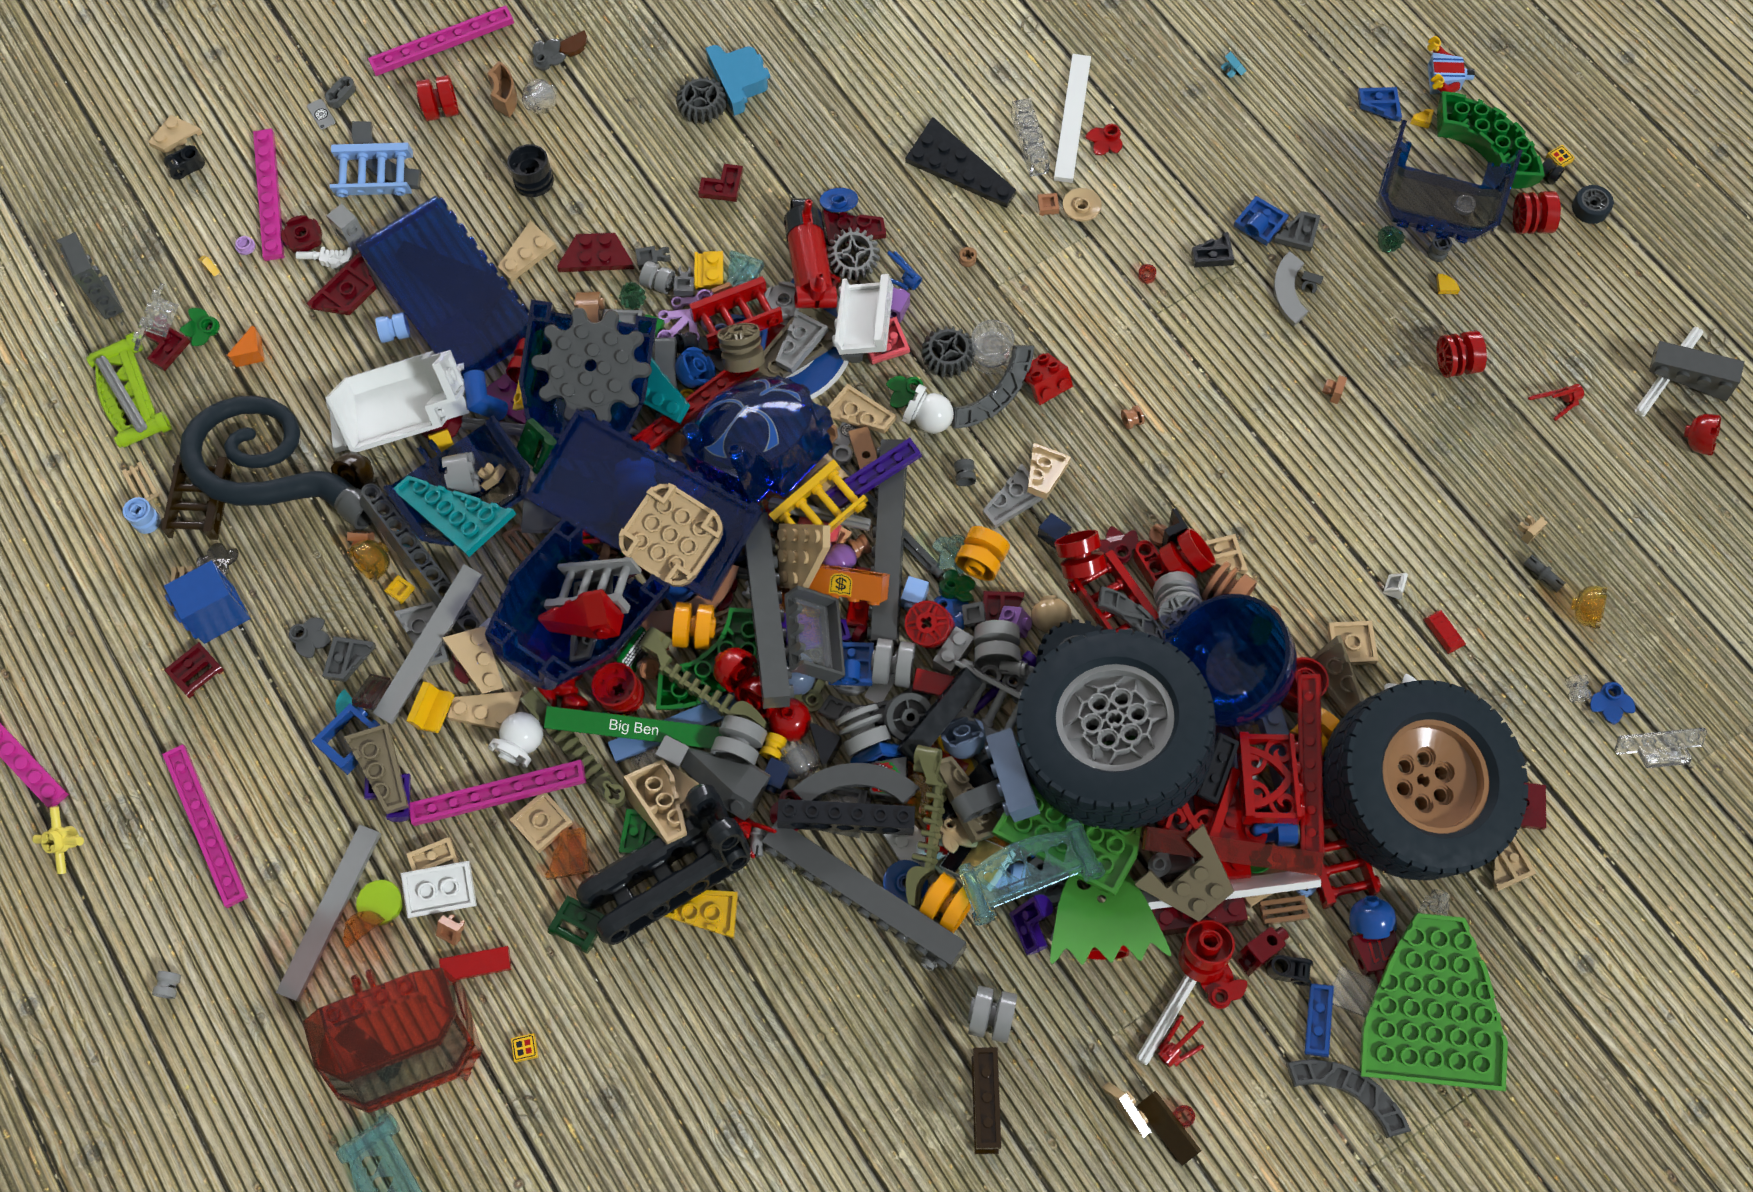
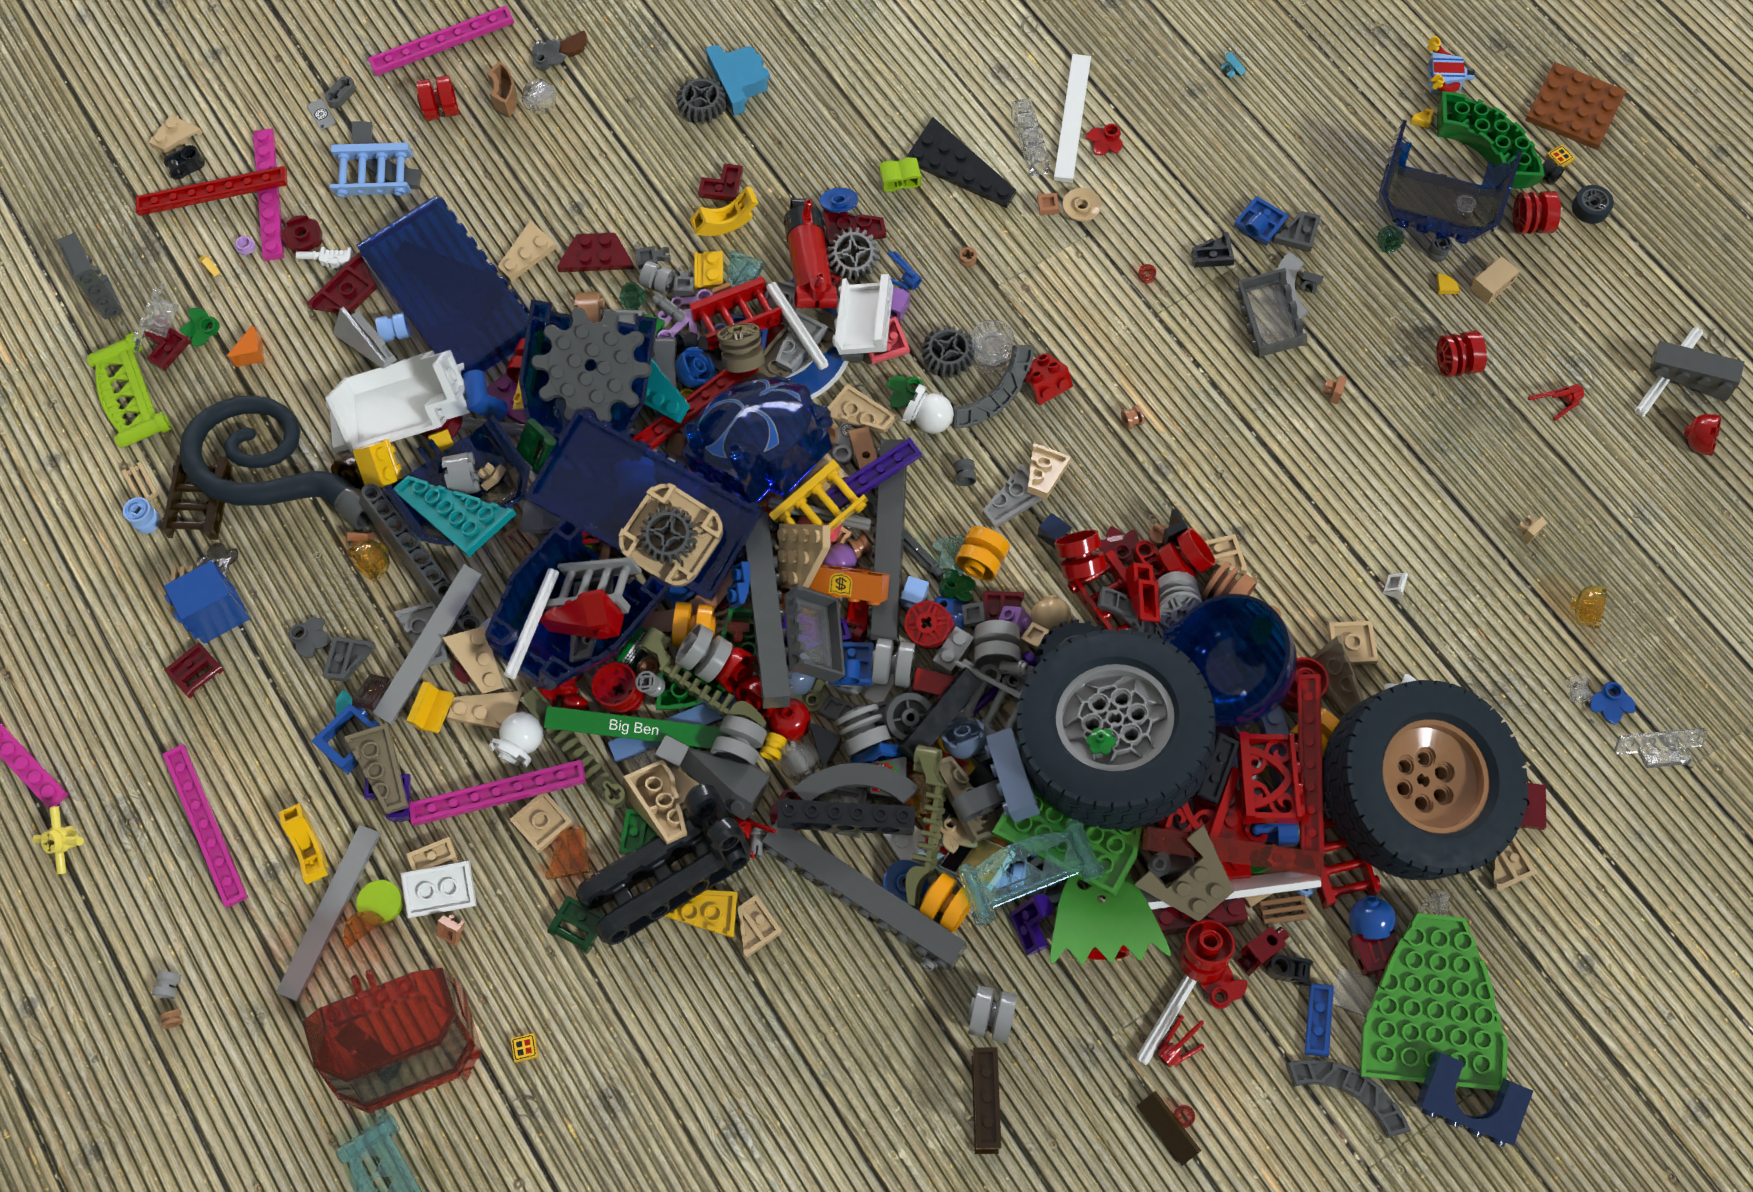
light grey axle [96,356,147,433] -> none
light grey brick [326,204,367,251] -> none
yellow tile [384,575,416,604] -> none
red tile [439,946,512,983] -> none
black wheel [507,144,554,197] -> none
dark blue brick [765,757,792,795] -> none
tan wing [1102,1082,1151,1138] -> none
blue wing [1357,87,1402,122] -> none
red tile [1423,609,1466,654] -> none
dark grey pin [1523,554,1566,593] -> none
none -> red tile [136,166,288,216]
none -> medium nougat bush [159,1010,184,1029]
none -> yellow arch [278,803,329,885]
none -> light grey wedge [333,307,397,369]
none -> yellow brick [352,438,403,488]
none -> white axle [504,568,559,679]
none -> light grey wheel [635,671,665,697]
none -> dark grey gear [639,506,698,565]
none -> light grey axle [652,293,686,322]
none -> light grey wheel [675,623,733,683]
none -> yellow arch [690,187,758,236]
none -> blue slope [727,562,750,609]
none -> clear red tile [727,620,750,642]
none -> tan wing [738,894,783,958]
none -> white axle [766,282,828,370]
none -> lime brick [879,157,921,192]
none -> tan tile [1020,622,1049,651]
none -> green plant [1086,728,1116,755]
none -> red slope [1126,562,1160,623]
none -> window [1235,268,1307,358]
none -> dark blue arch [1416,1050,1533,1147]
none -> tan brick [1469,256,1520,305]
none -> dark orange plate [1525,62,1626,150]

